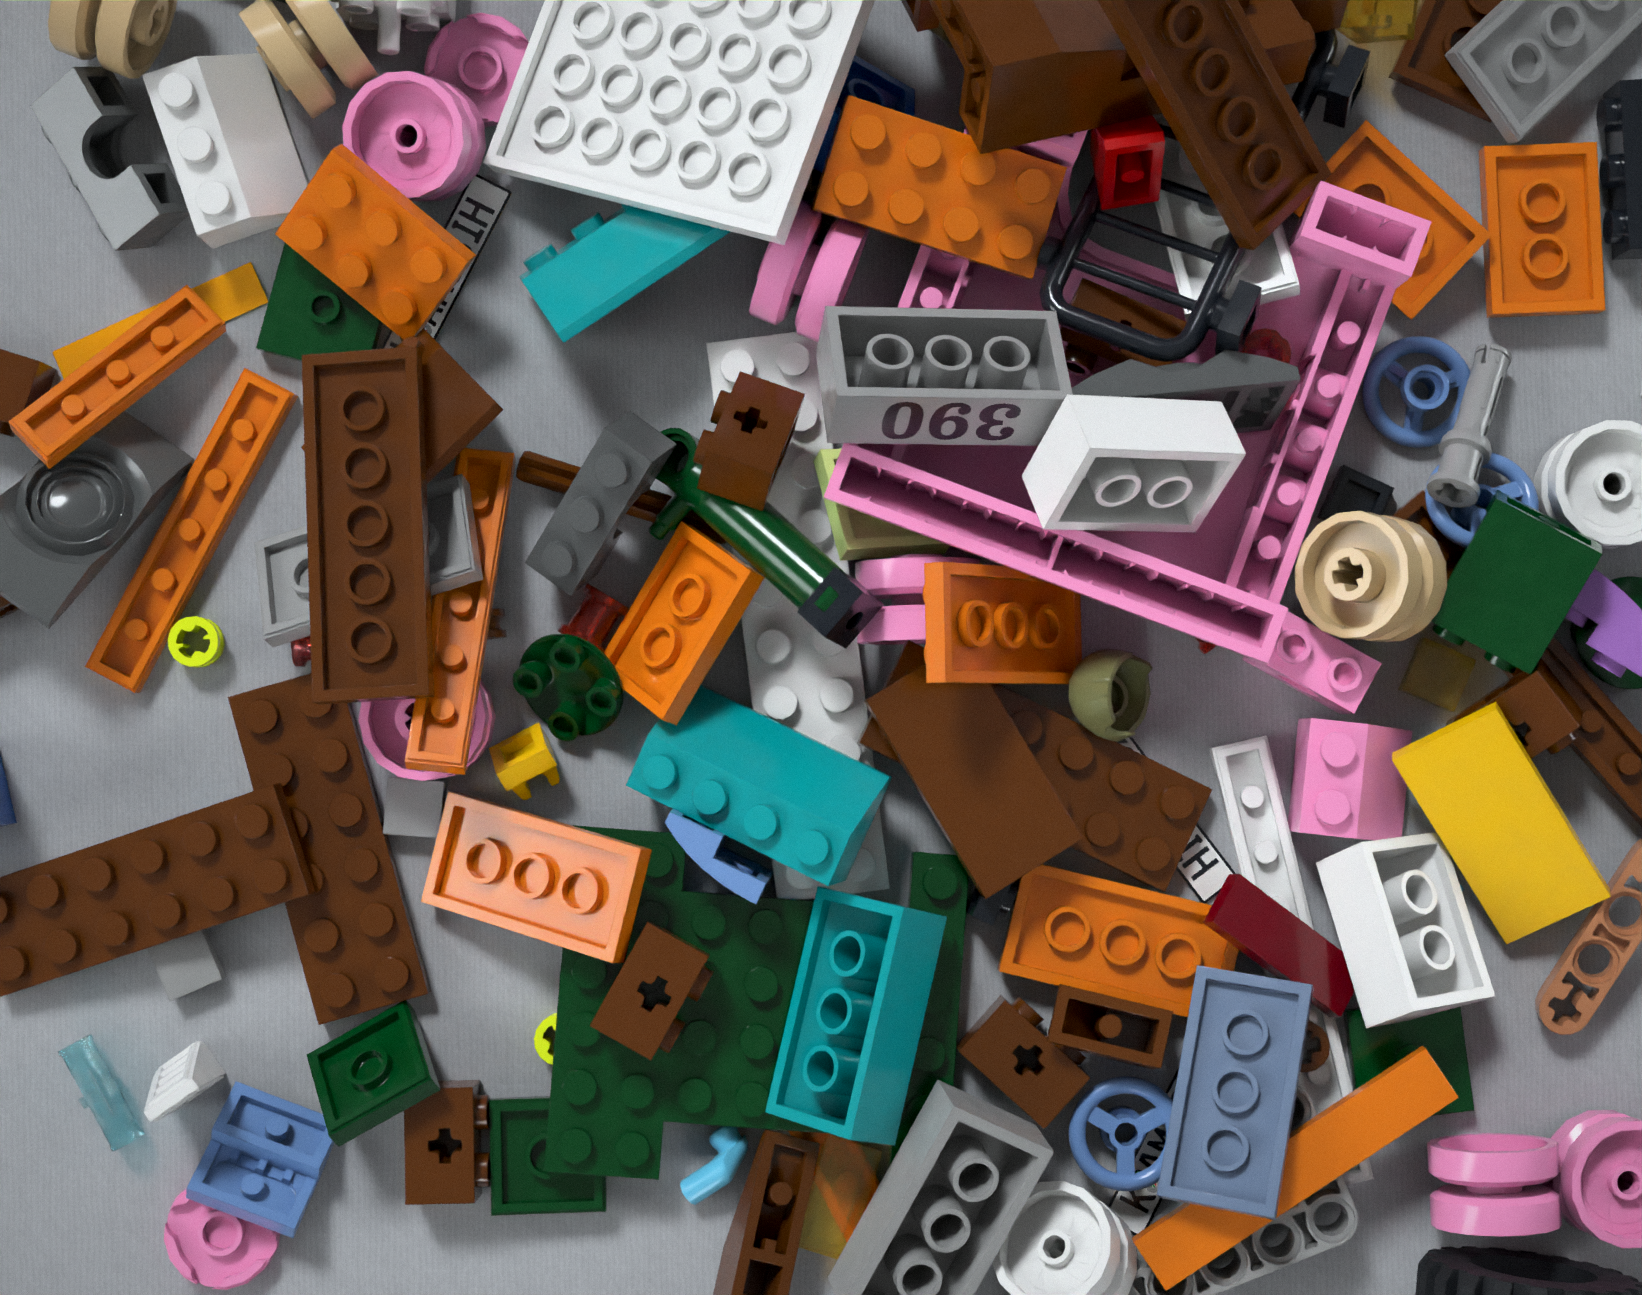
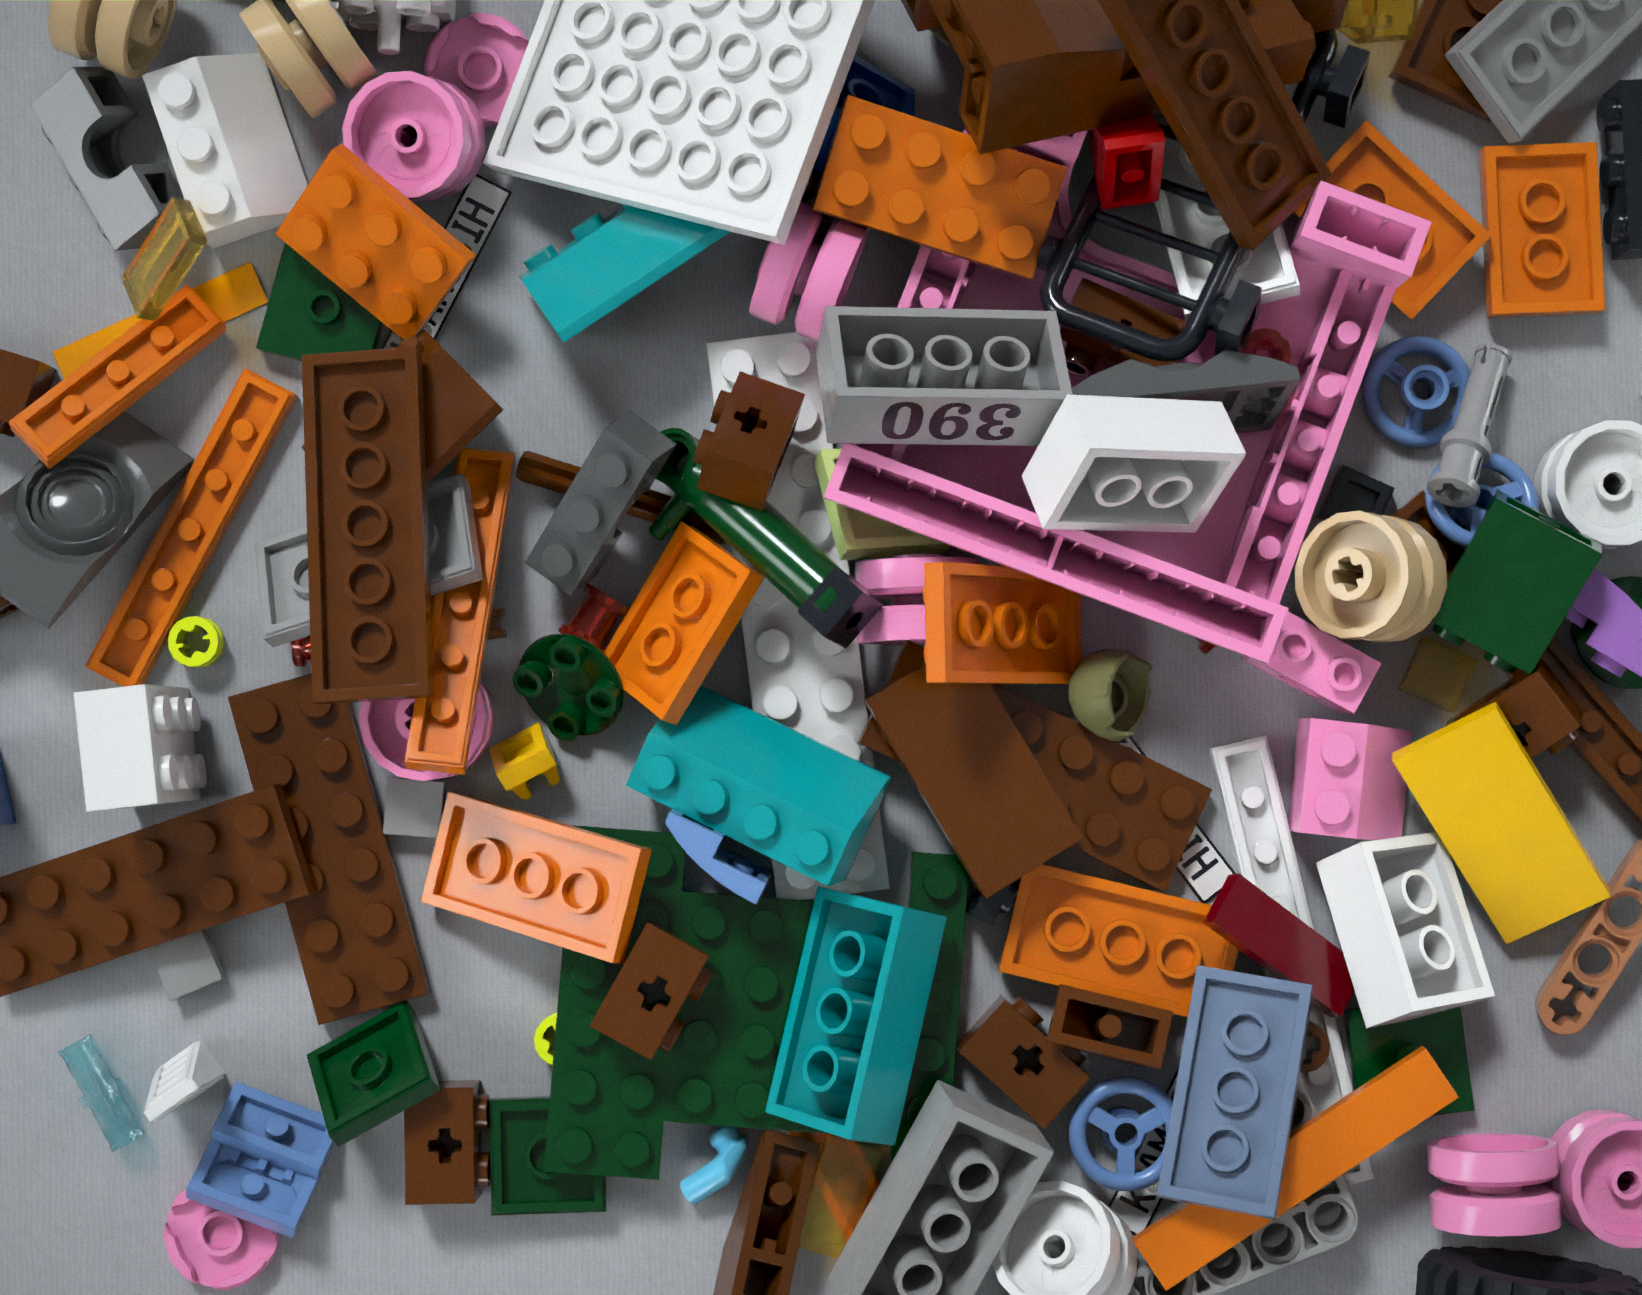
none -> white brick [74,684,207,812]
none -> clear yellow tile [121,197,207,321]

